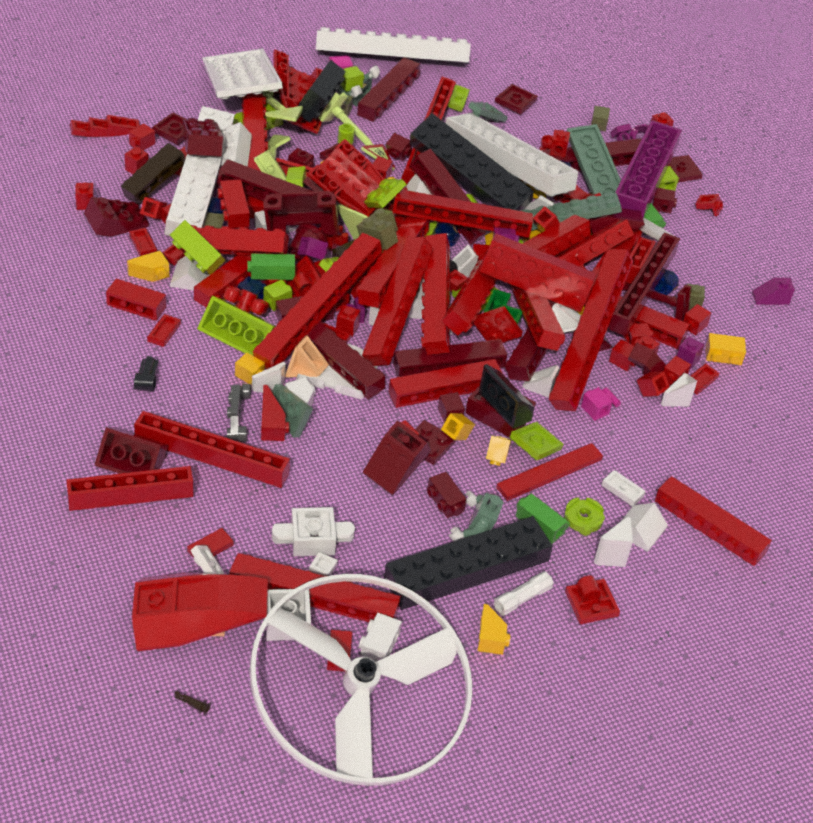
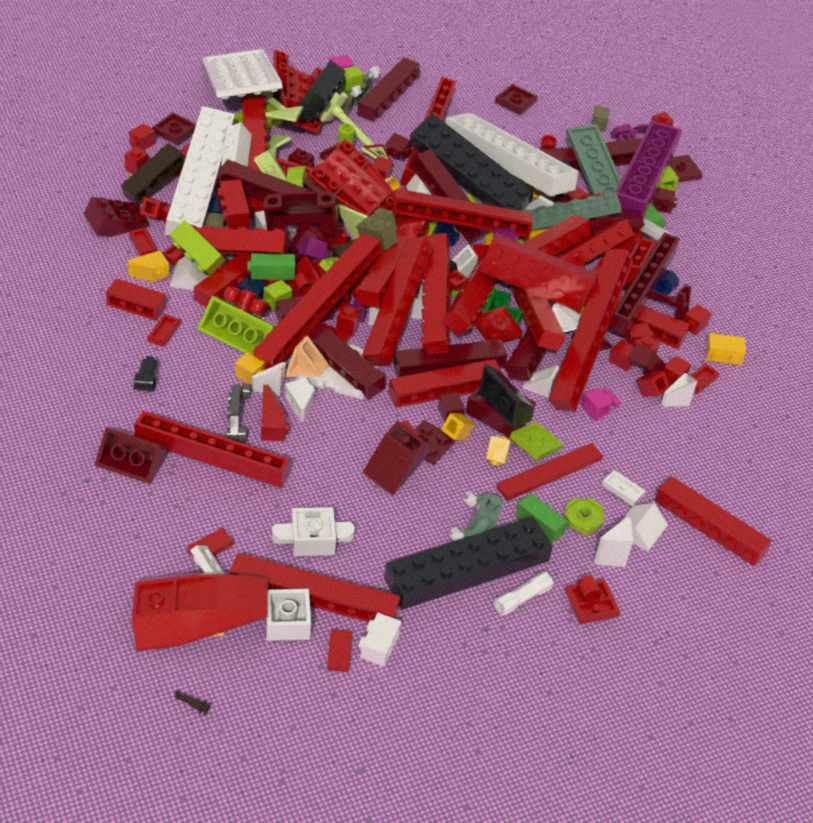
red brick [66,466,193,511] -> none
red slope [70,115,140,137] -> none
red brick [75,182,94,210] -> none
dark red slope [183,118,223,156] -> none
white piece [250,574,472,786] -> none
sand green wing [272,384,313,438] -> none
white plate [309,552,338,576] -> none
white brick [316,27,471,62] -> none
lime plate [364,179,406,208] -> none
dark red brick [427,472,467,519] -> none
lime plate [447,84,470,112] -> none
sand green wing [468,101,508,122] -> none
yellow slope [477,604,510,655] -> none
red brick [532,206,560,232] -> none
red brick [549,129,570,157] -> none
magenta brick [677,336,704,369] -> none
olive brick [687,284,705,310] -> none
red bracket [695,194,723,216] -> none
magenta slope [752,277,795,305] -> none

